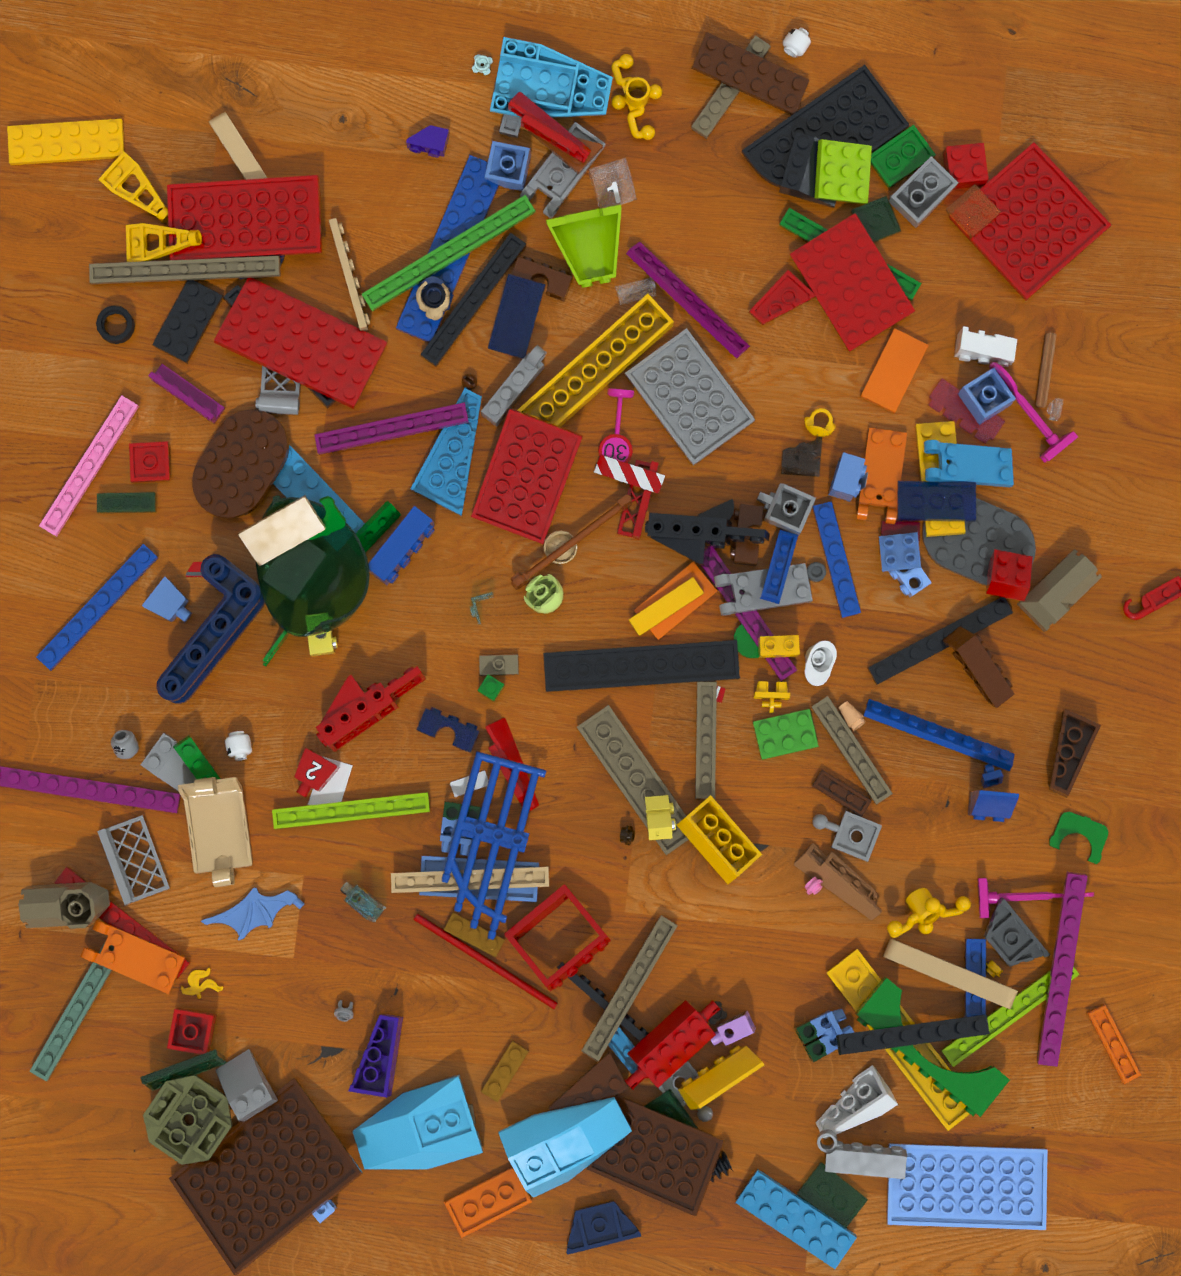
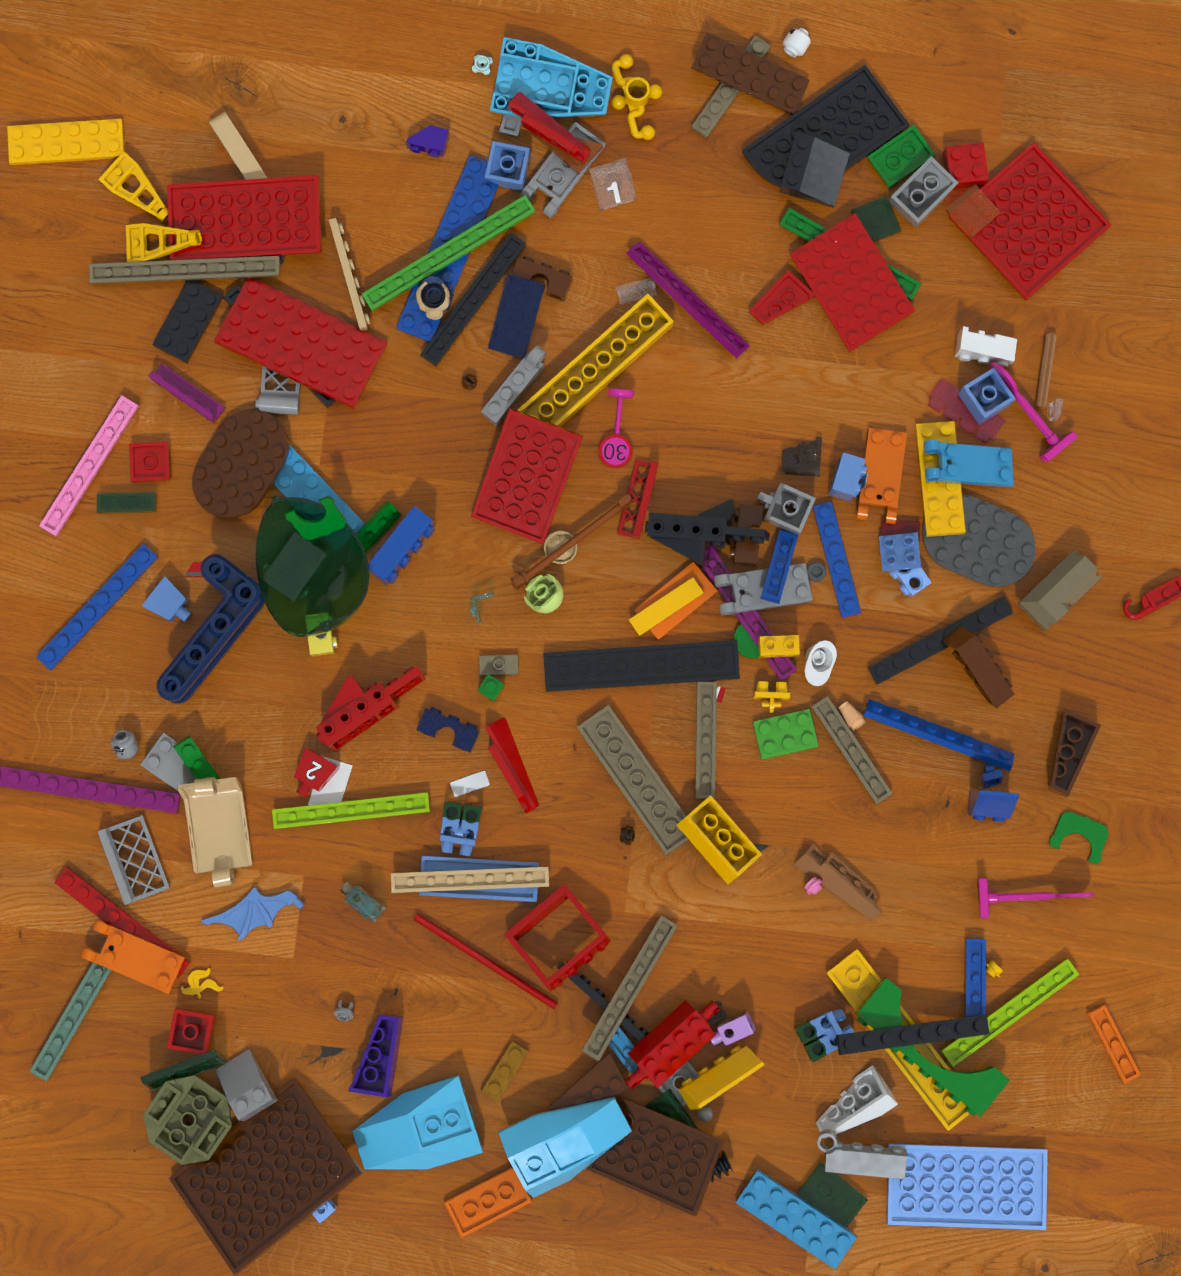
dark tan brick [18,882,110,929] -> none
black tyre [96,305,135,344] -> none
white head [225,731,252,761] -> none
tile [238,495,326,566] -> none
green piece [263,629,290,667] -> none
magenta plate [314,402,469,455] -> none
dark azure wing [410,388,482,516] -> none
blue piece [442,751,546,940] -> none
pearl gold plate [444,913,505,957] -> none
lime cone [546,205,622,288] -> none
dark blue wing [566,1201,641,1255] -> none
sticker [594,455,665,494] -> none
light grey plate [625,328,755,466] -> none
light yellow piece [645,795,676,840] -> none
yellow piece [804,408,836,437] -> none
reddish brown tile [812,770,872,817] -> none
light grey plate [812,811,882,862] -> none
lime plate [814,139,872,204] -> none
orange tile [860,328,929,414] -> none
tan beam [883,938,1018,1009] -> none
yellow wheel [887,888,971,938] -> none
clear blue tile [897,481,976,522] -> none
dark grey wing [983,897,1050,967] -> none
red brick [986,549,1033,601] -> none
magenta plate [1037,872,1088,1067] -> none

